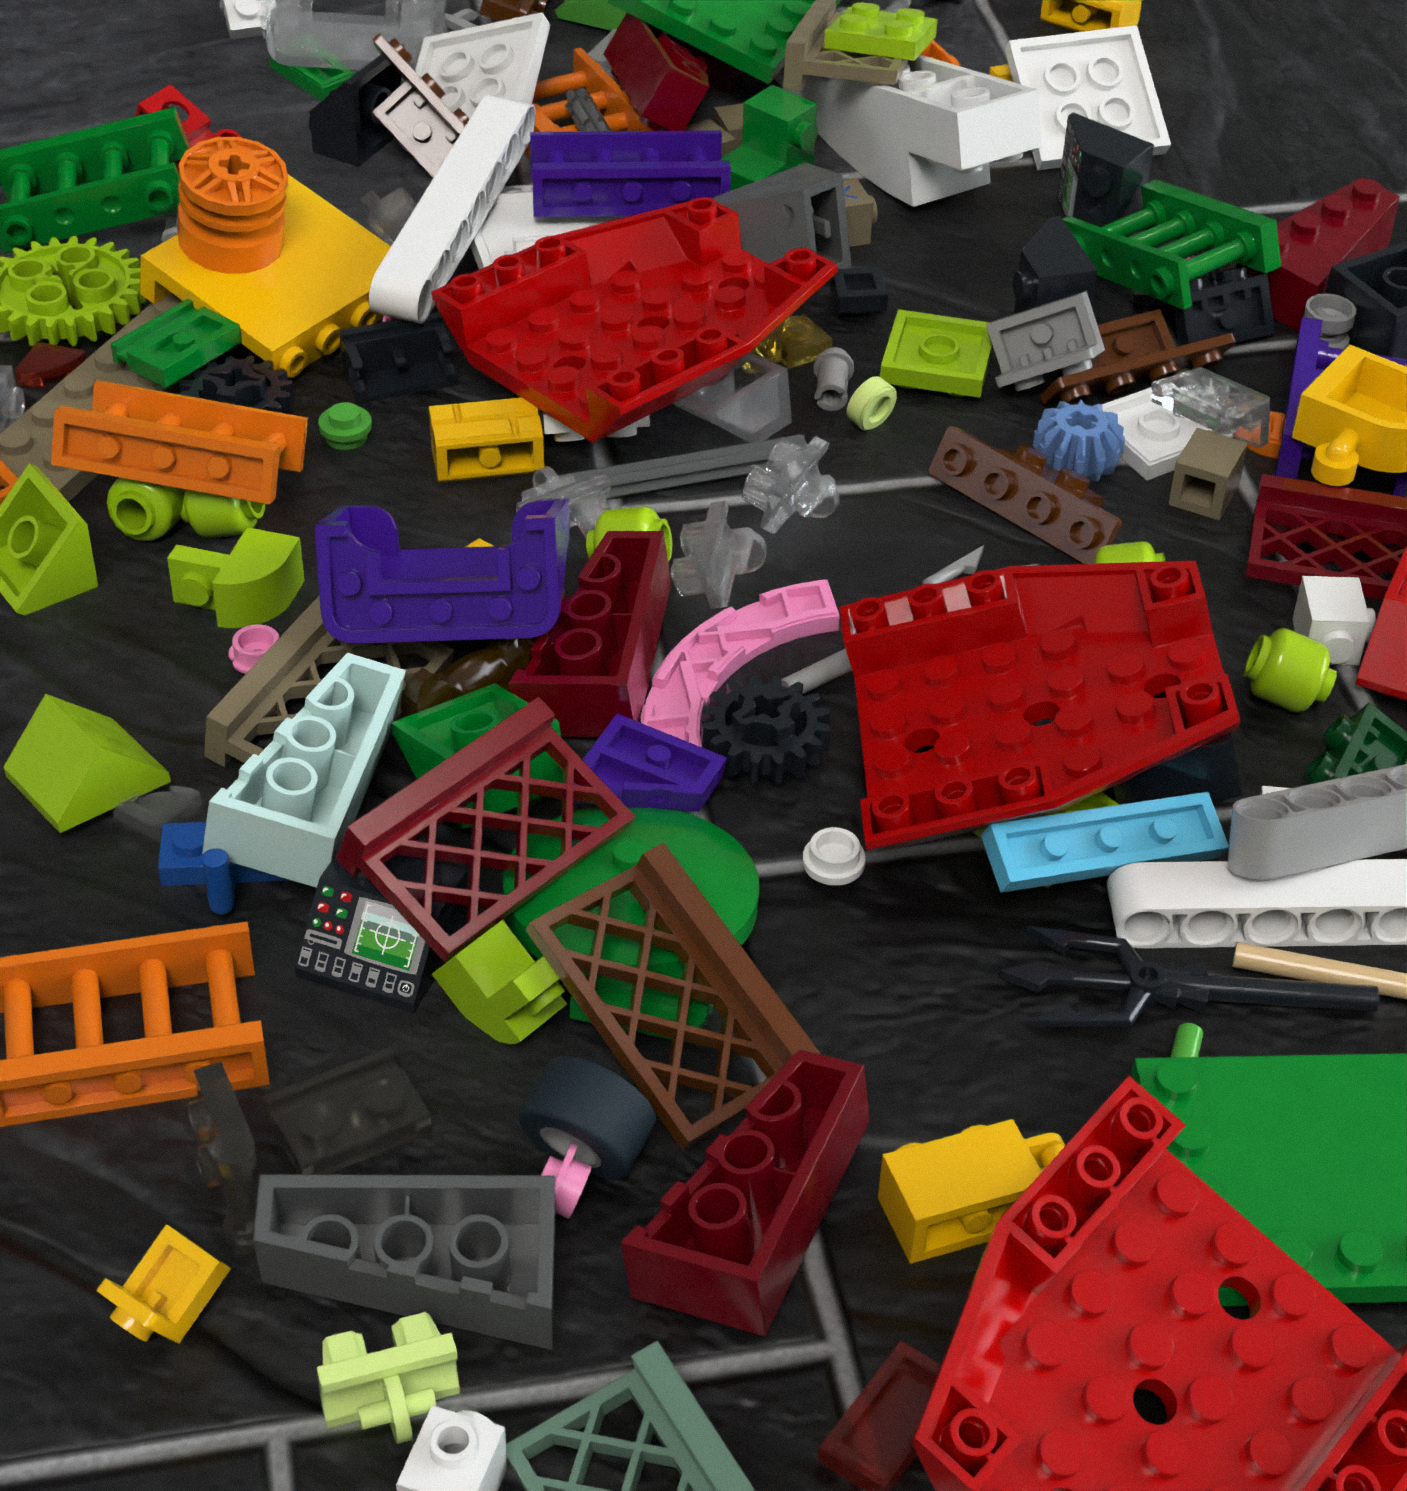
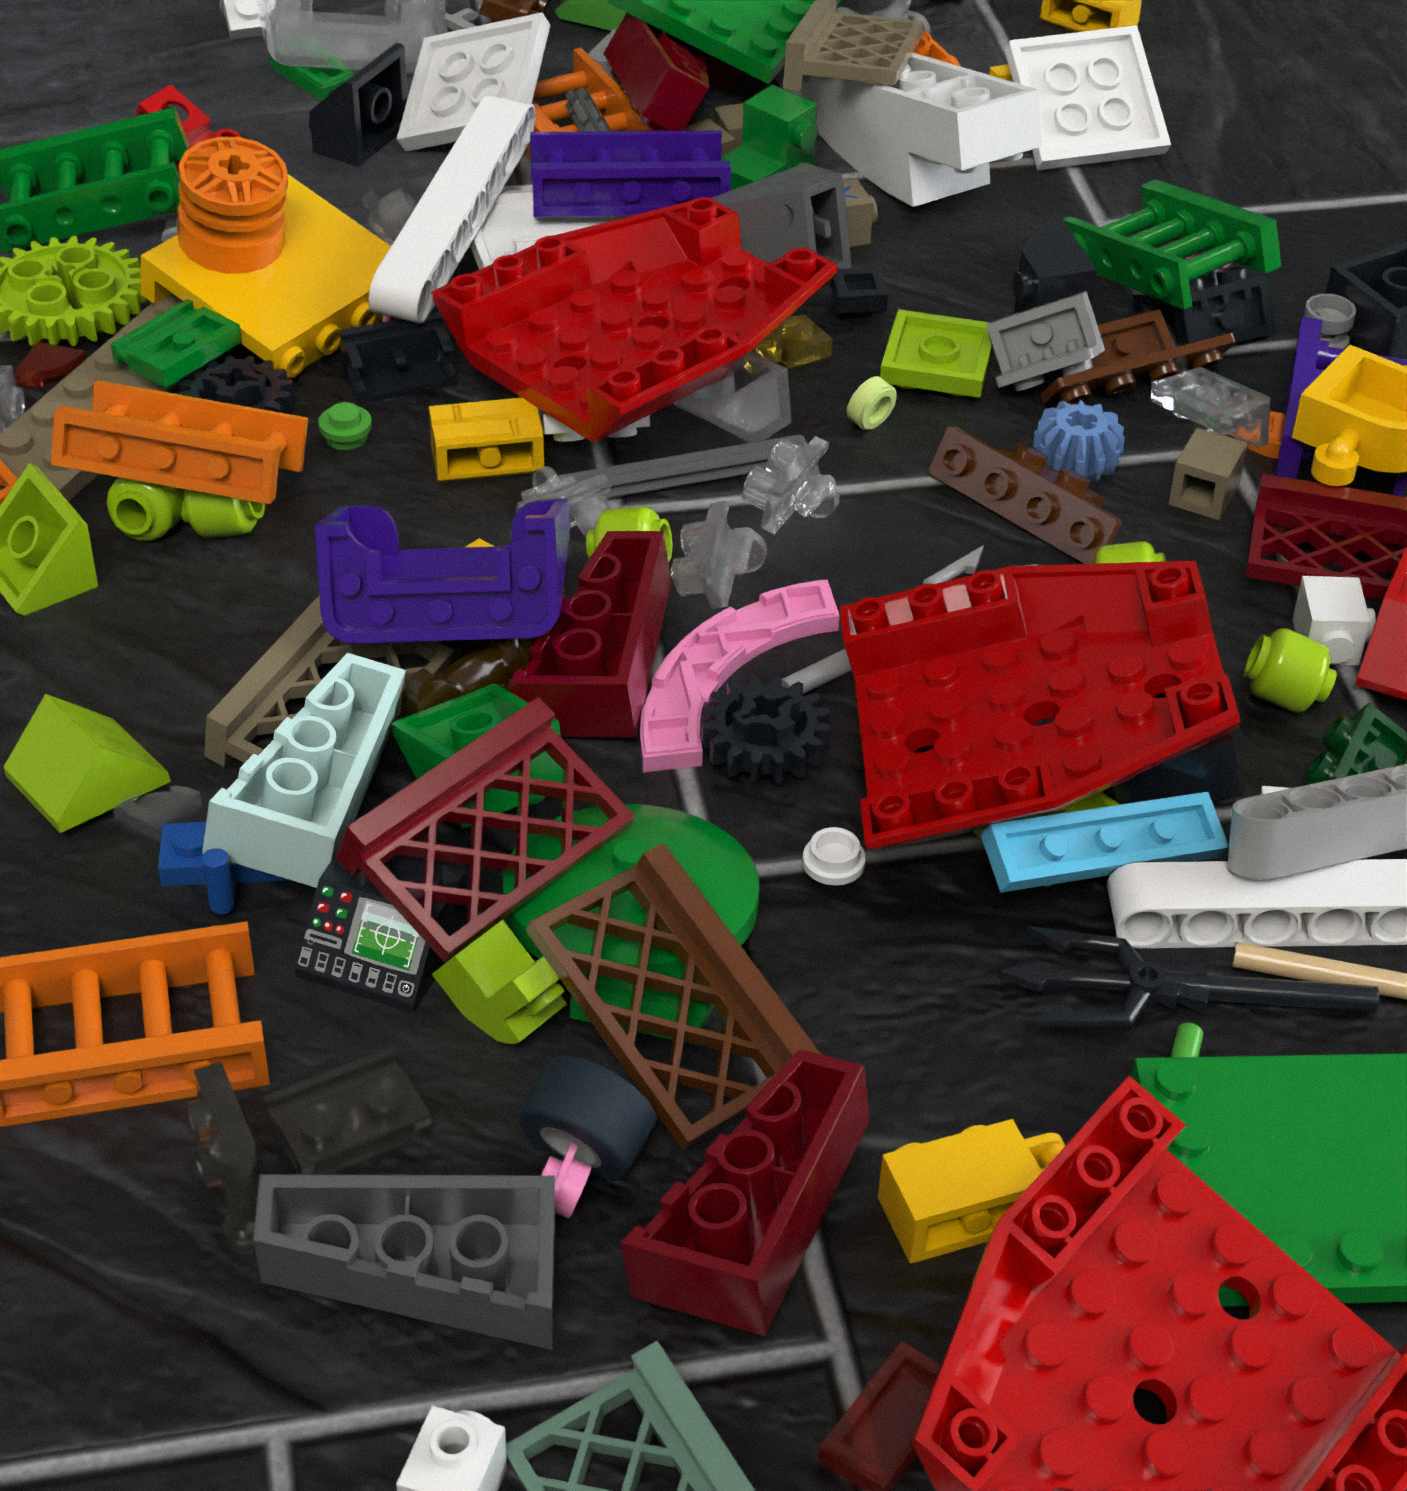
yellow bracket [96,1224,231,1344] -> none
lime brick [167,527,305,628] -> none
bright pink plate [228,624,279,674] -> none
yellowish green hips [317,1312,460,1444] -> none
bracket [372,34,510,185] -> none
dark purple wing [573,713,727,812] -> none
light grey pin [813,347,854,411] -> none
lime plate [824,2,938,61] -> none
black slope [1057,112,1154,237] -> none
white tile [1102,381,1233,480] -> none
dark red wedge [1235,177,1400,332] -> none

